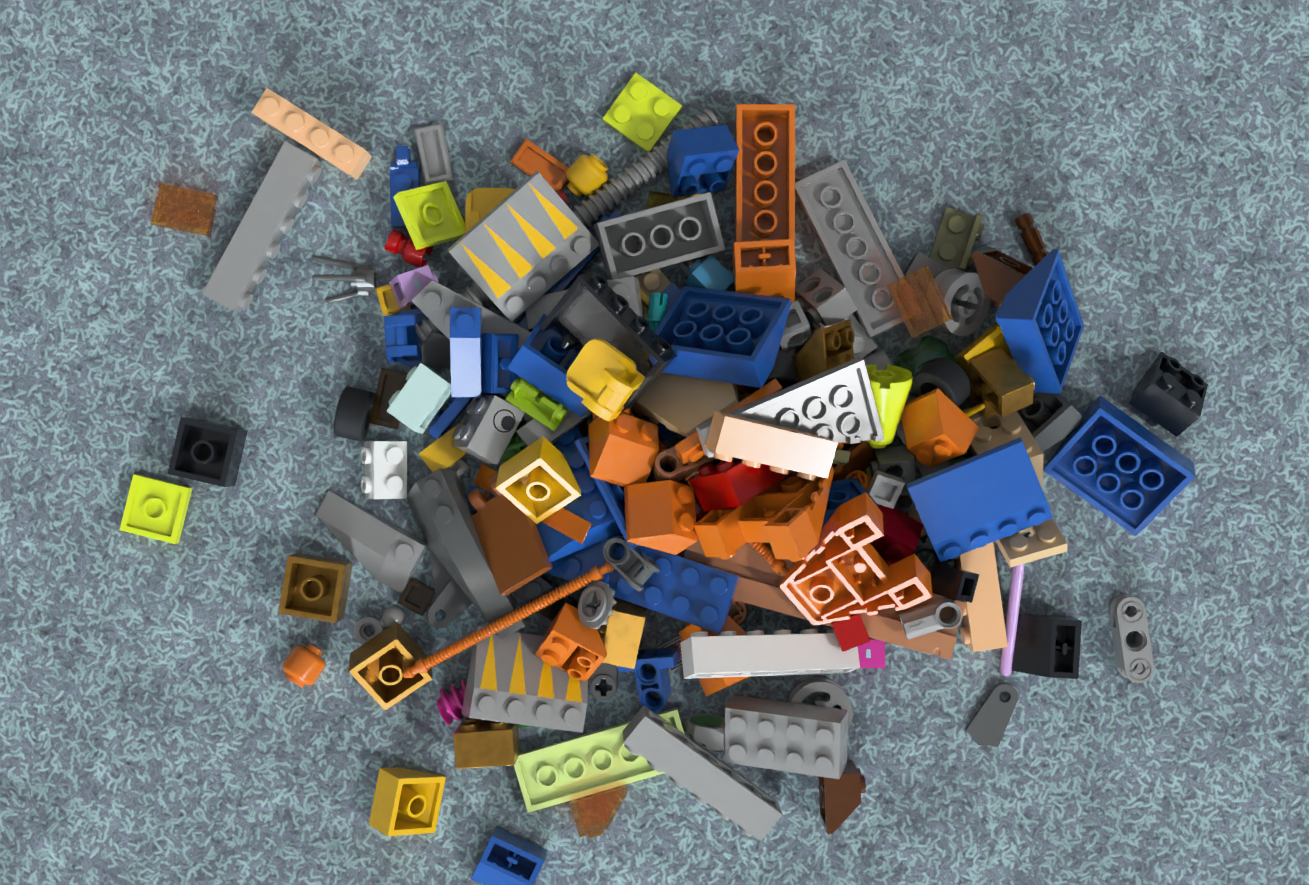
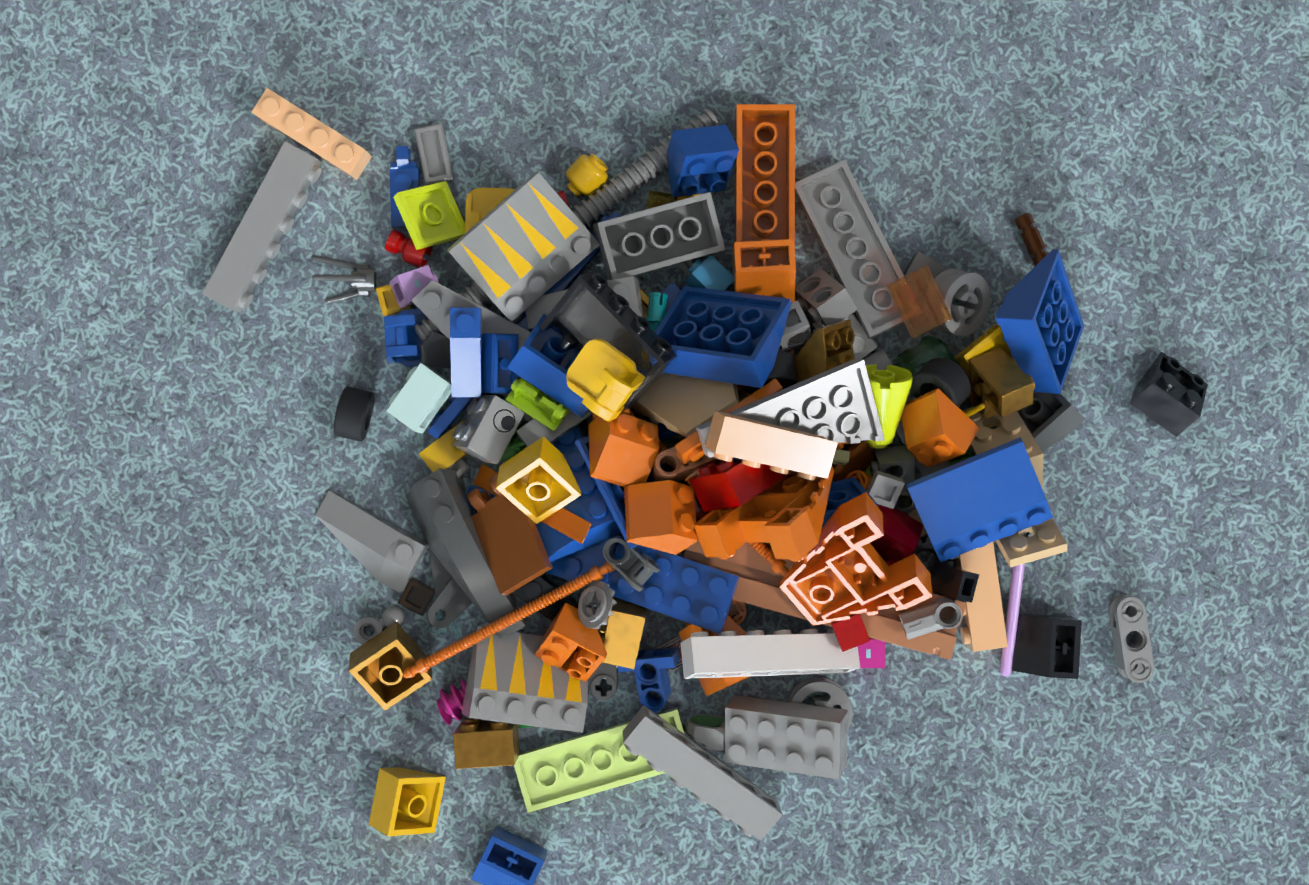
neon yellow plate [119,474,193,544] -> none
clear orange plate [151,183,219,237] -> none
black brick [168,417,248,487] -> none
pearl gold brick [278,553,353,623] -> none
orange head [282,643,326,688] -> none
white bracket [361,441,407,499] -> none
dark brown tile [369,367,408,429] -> none
orange tile [510,139,569,193] -> none
clear orange slope [570,784,628,838] -> none
neon yellow plate [602,72,682,152] -> none
tan plate [636,268,671,298] -> none
reddish brown slope [819,760,866,834] -> none
olive bracket [929,207,984,271] -> none
dark grey piece [966,683,1018,747] -> none
reddish brown slope [973,248,1033,307] -> none
blue slope [1043,396,1195,536] -> none

